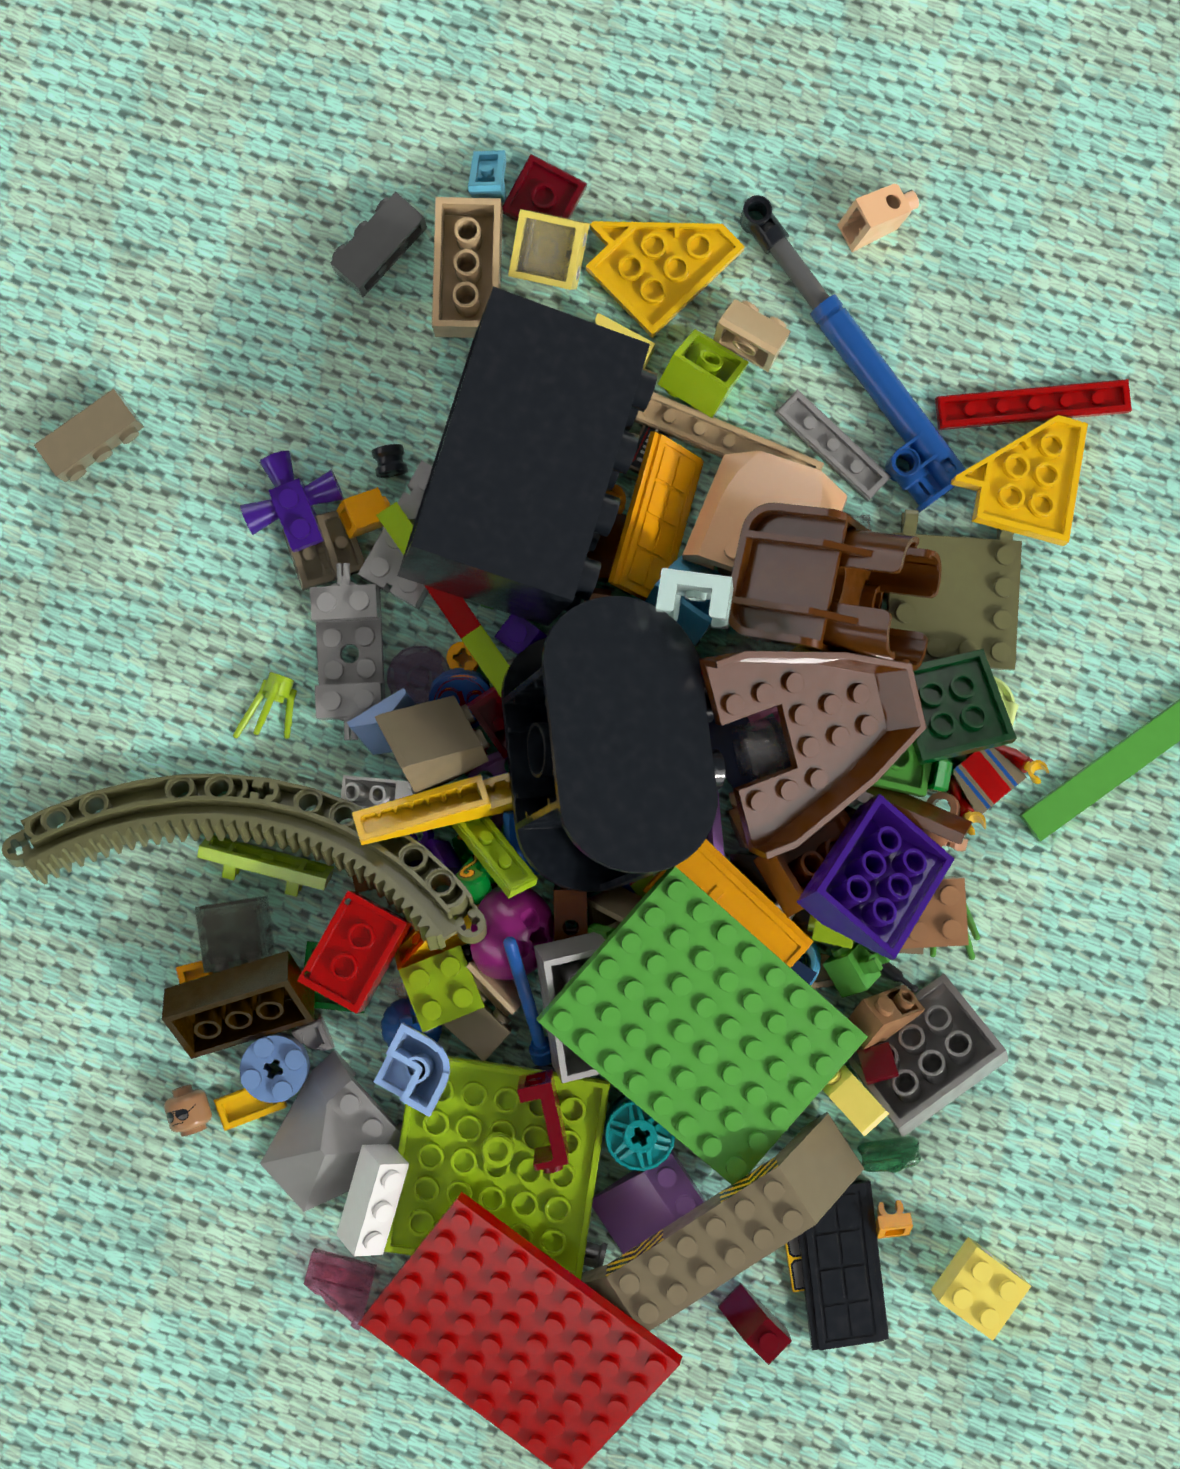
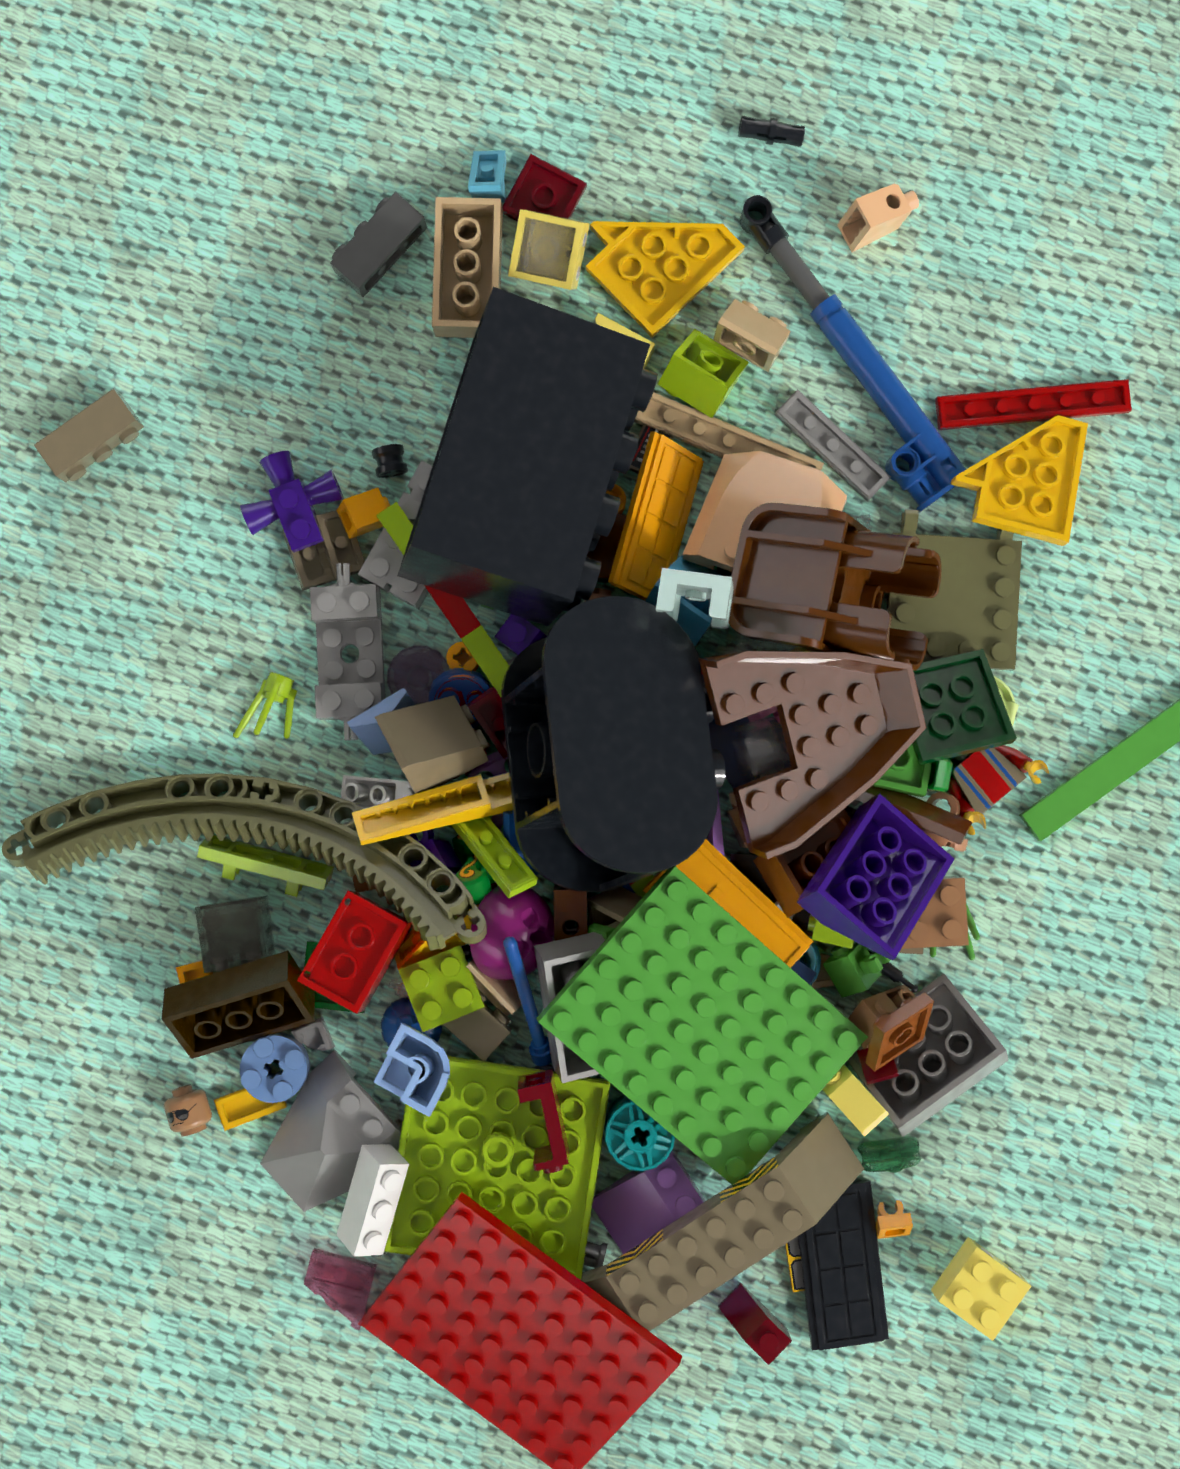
none -> black pin [738,115,805,147]
none -> dark orange plate [866,992,934,1072]

